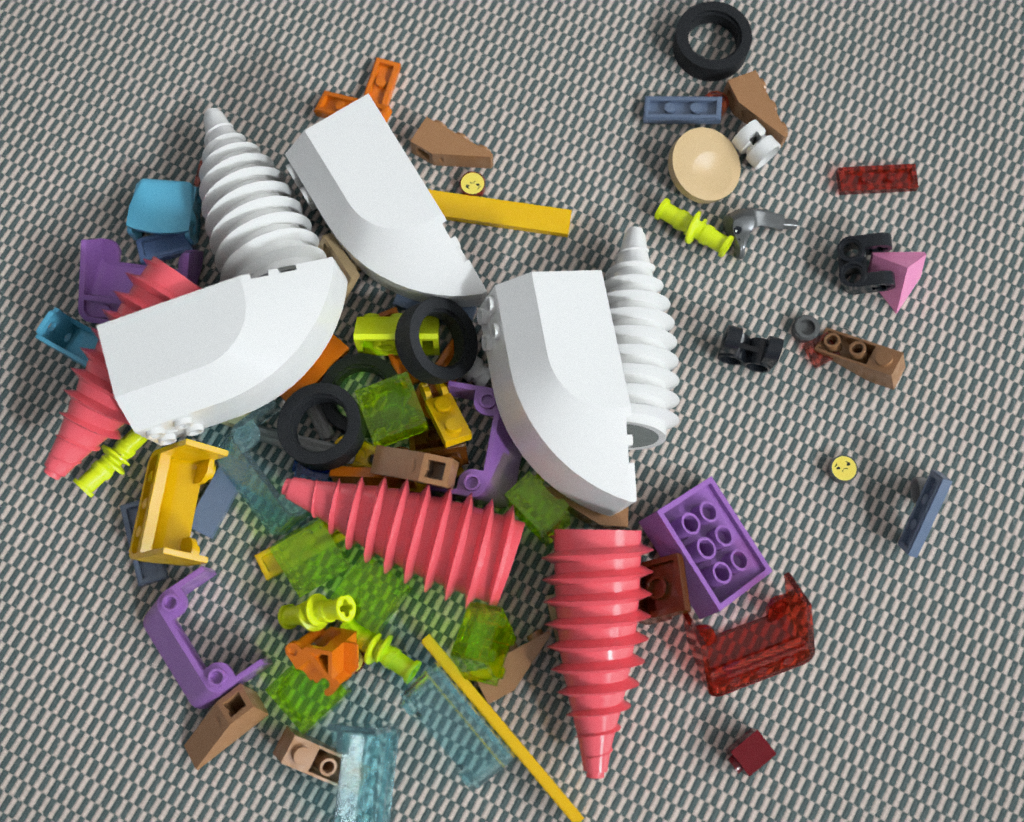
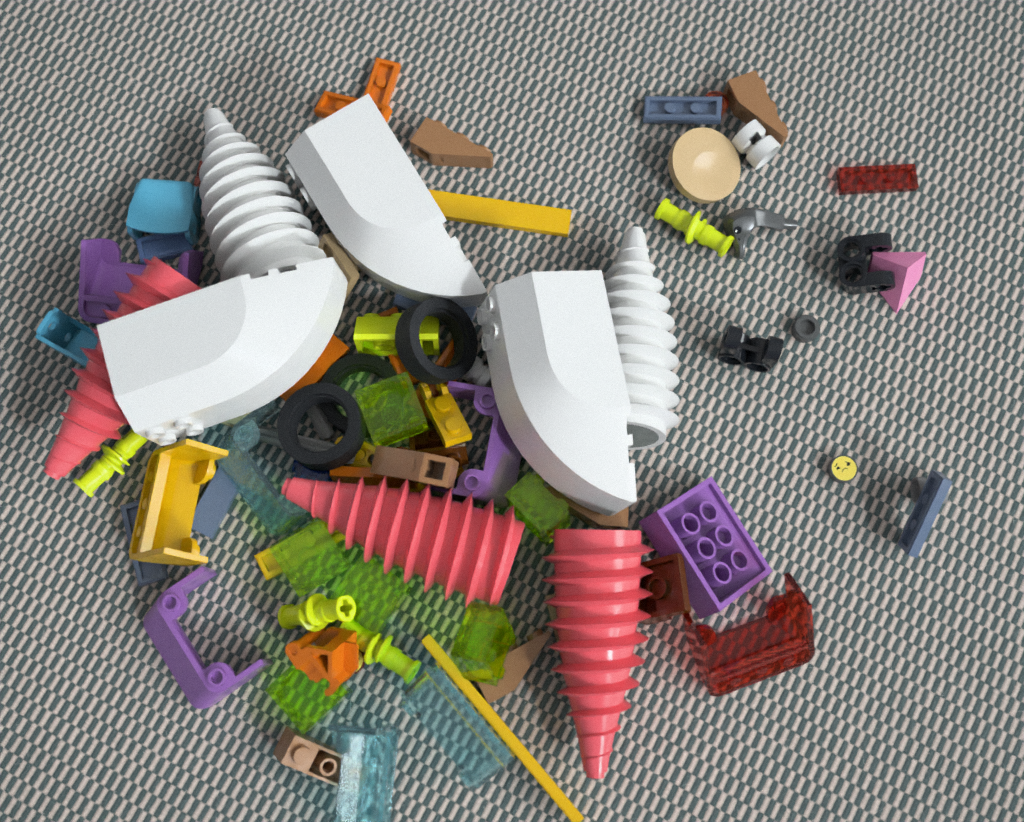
medium nougat slope [184,683,269,770] -> none
light yellow tile [460,171,486,197] -> none
black tyre [673,1,752,81] -> none
dark red brick [725,728,776,777] -> none
clear red tile [802,332,841,369] -> none
medium nougat slope [814,327,906,390] -> none

